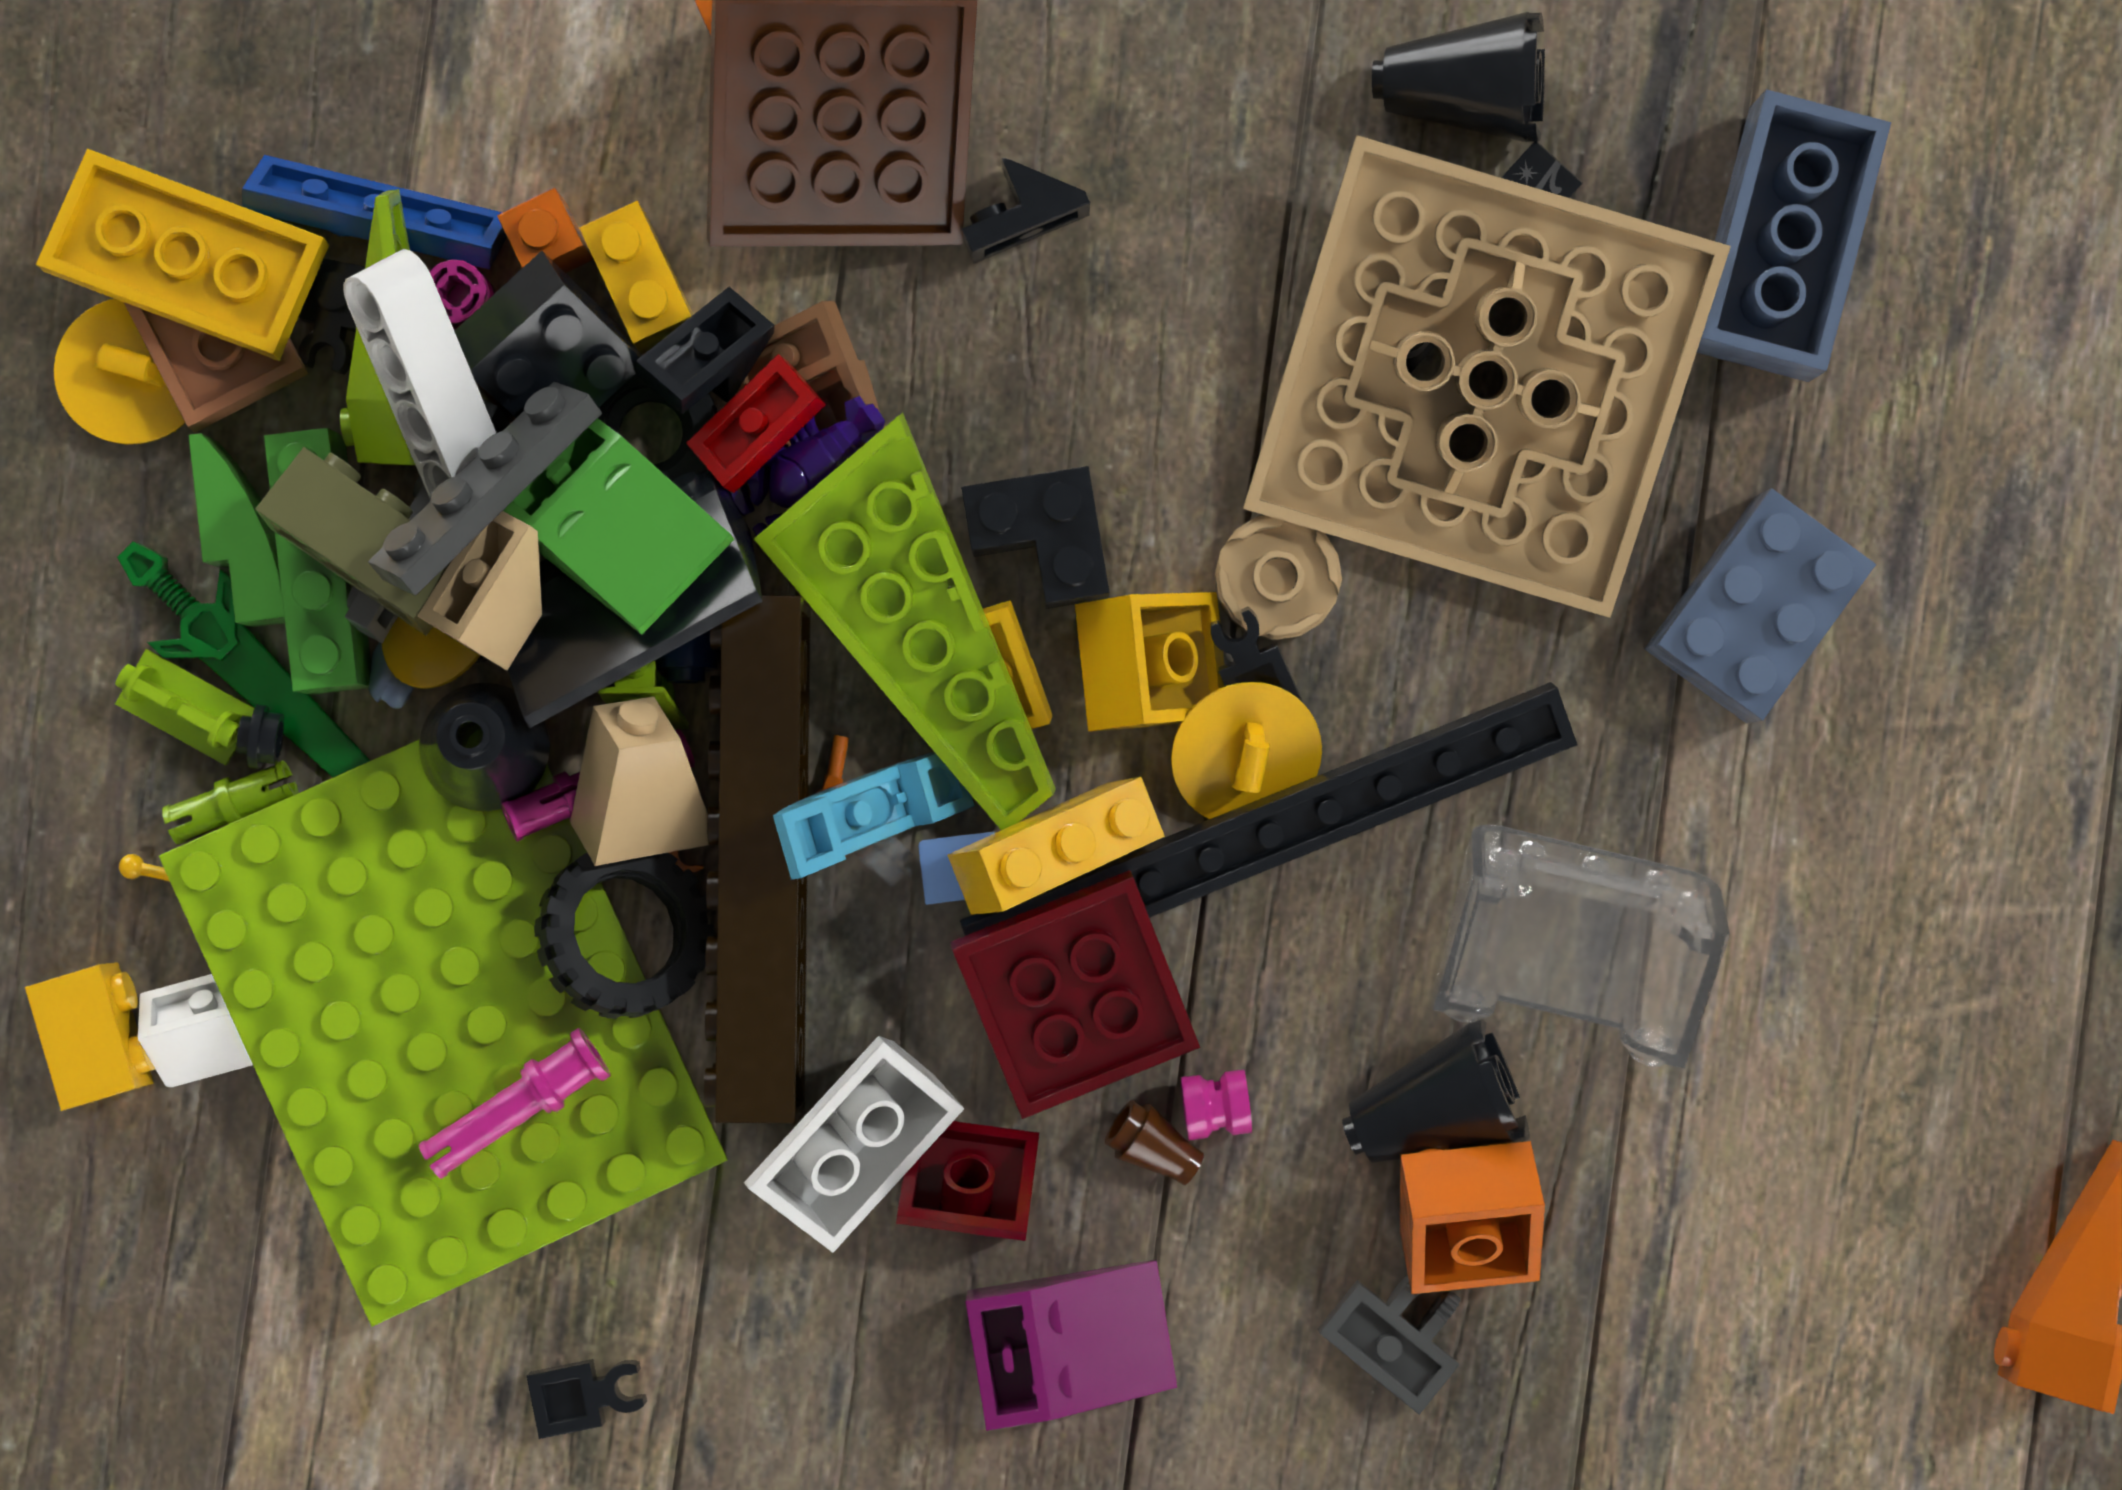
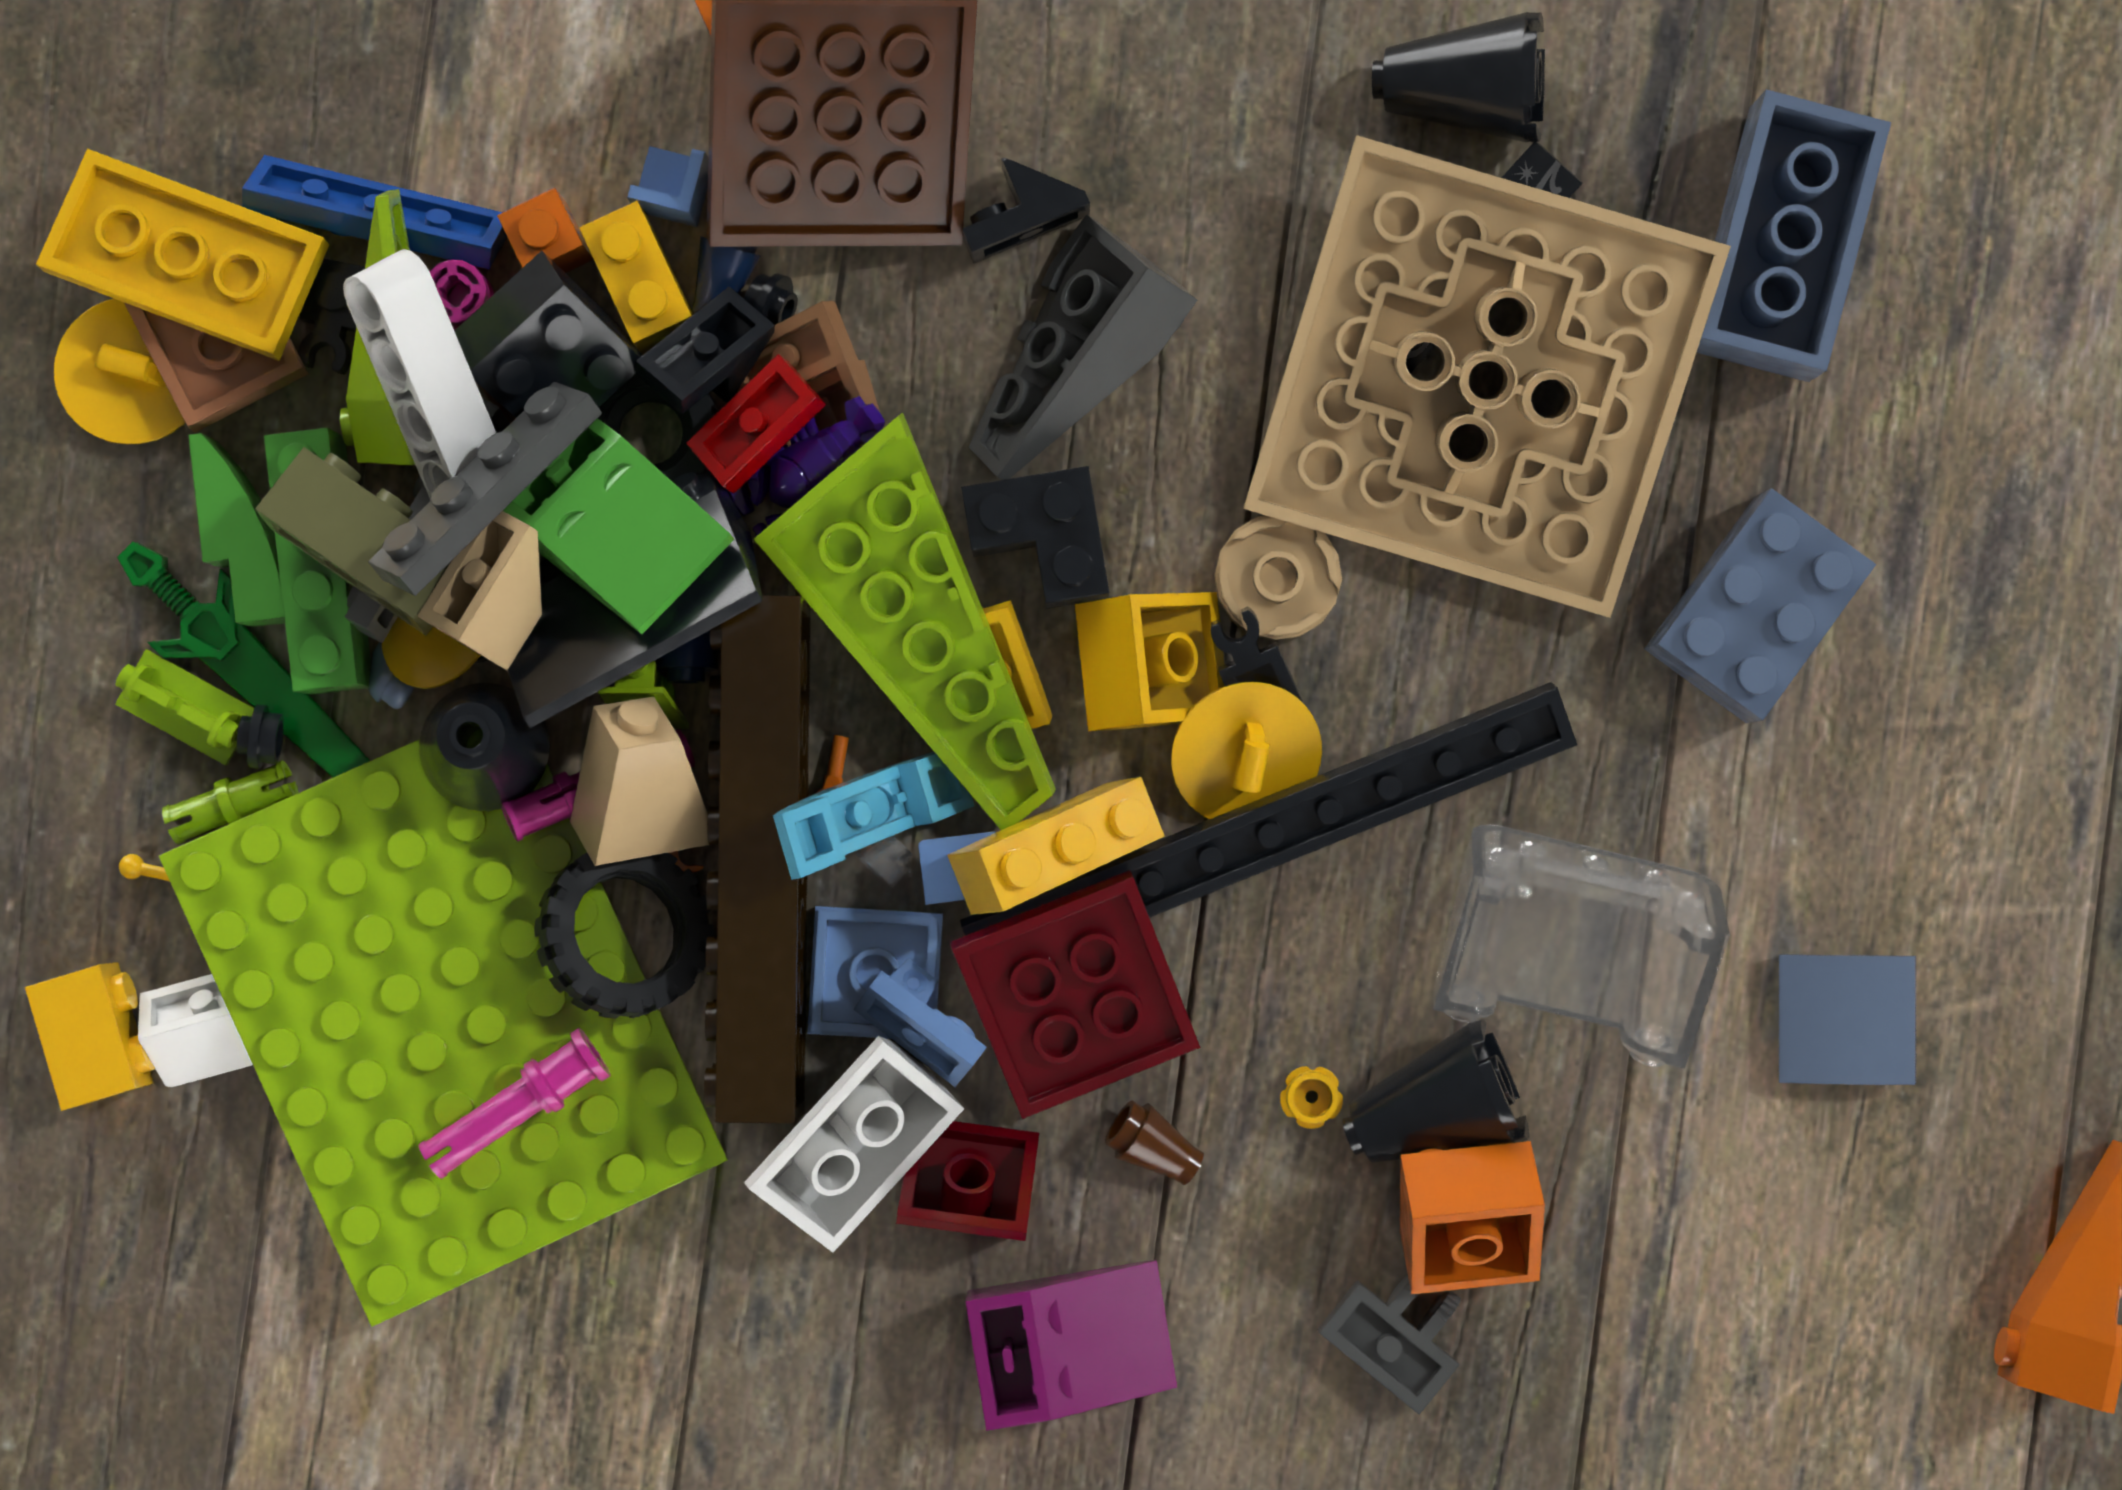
black plate [527,1359,647,1439] -> none
dark pink wheel [1180,1069,1252,1140] -> none
none -> medium blue panel [627,146,708,227]
none -> dark blue cone [691,236,761,312]
none -> black plate [744,273,798,325]
none -> light blue tile [807,906,943,1039]
none -> medium blue hinge [853,959,987,1087]
none -> dark grey wedge [969,214,1198,480]
none -> yellow plate [1280,1066,1343,1129]
none -> sand blue slope [1779,954,1916,1085]

